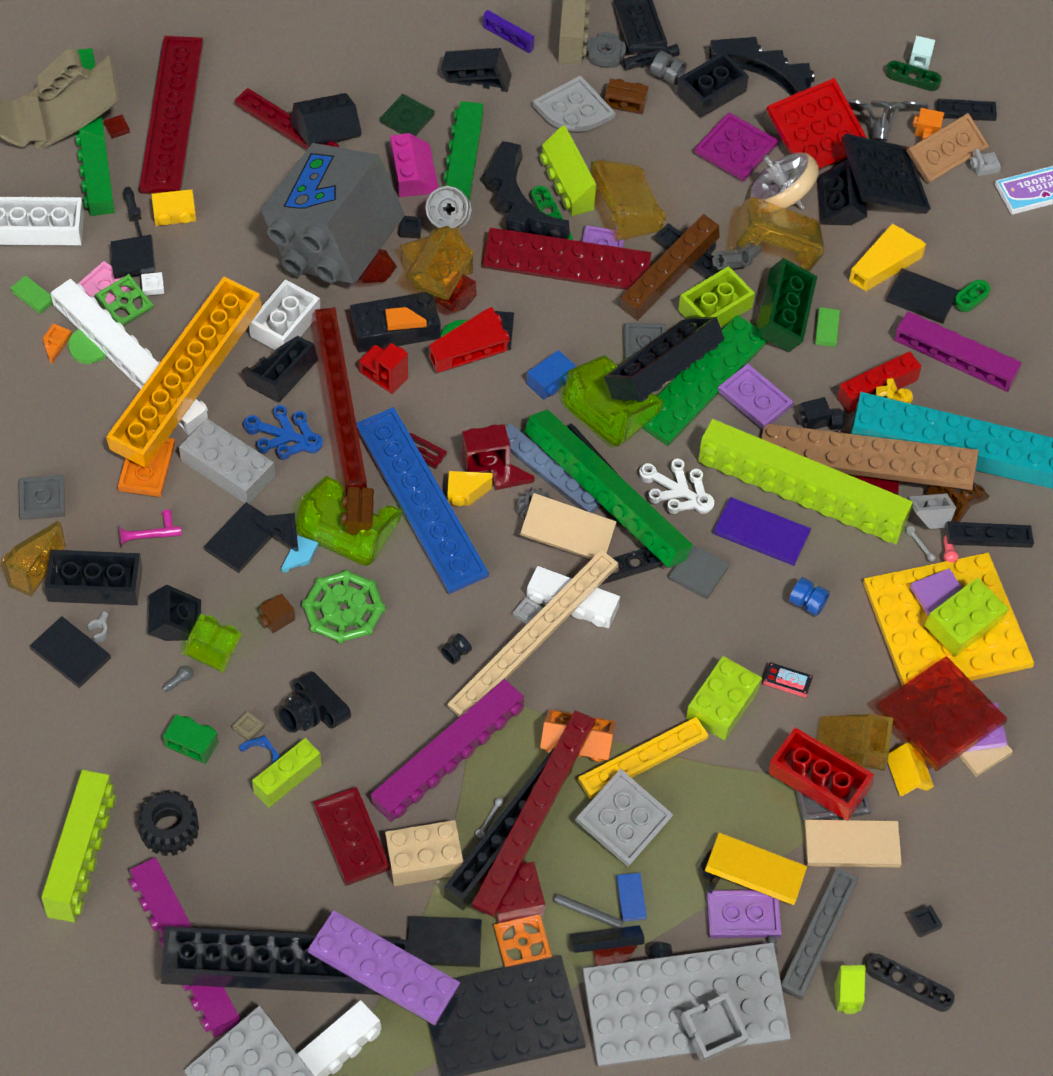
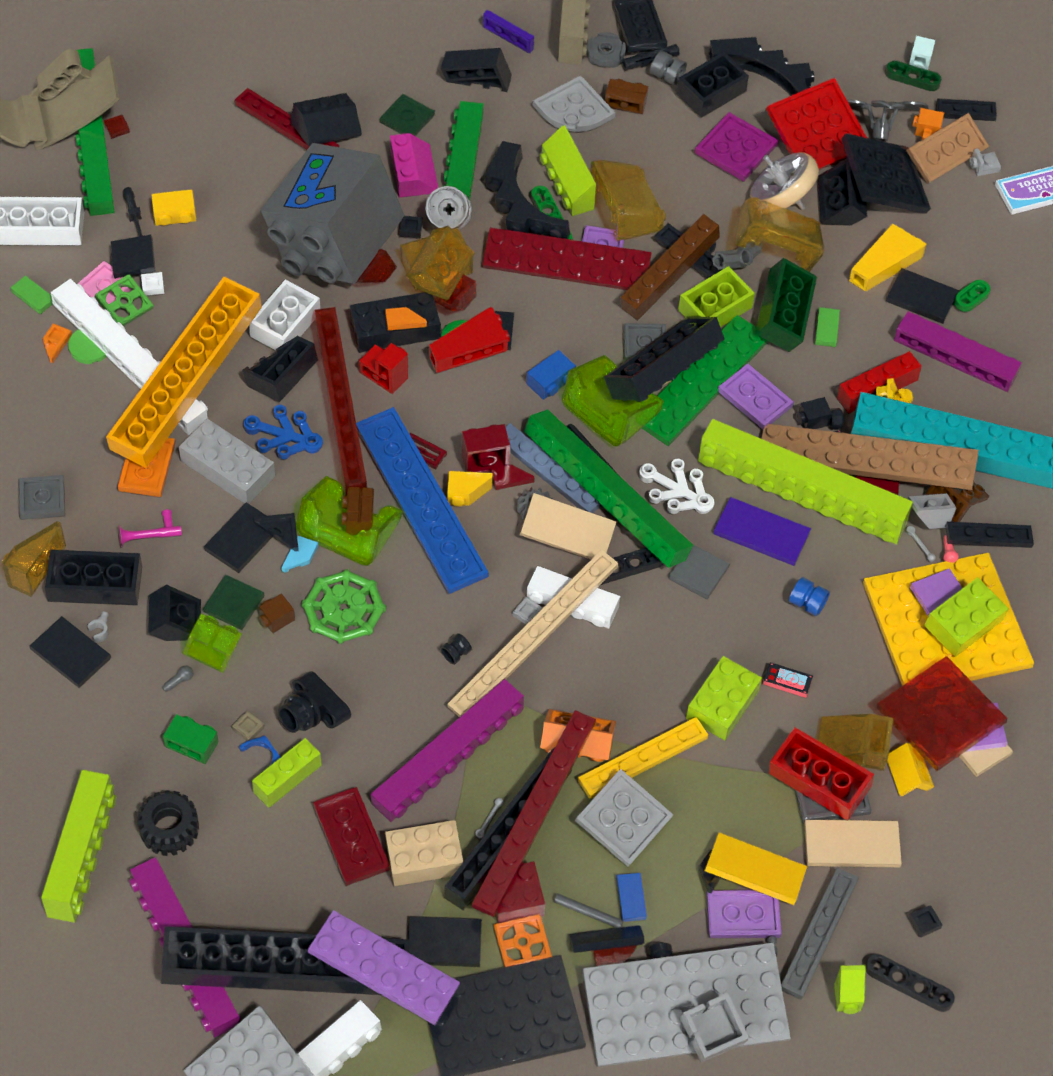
dark red plate [139,35,204,194] -> none
none -> clear green tile [203,574,264,630]

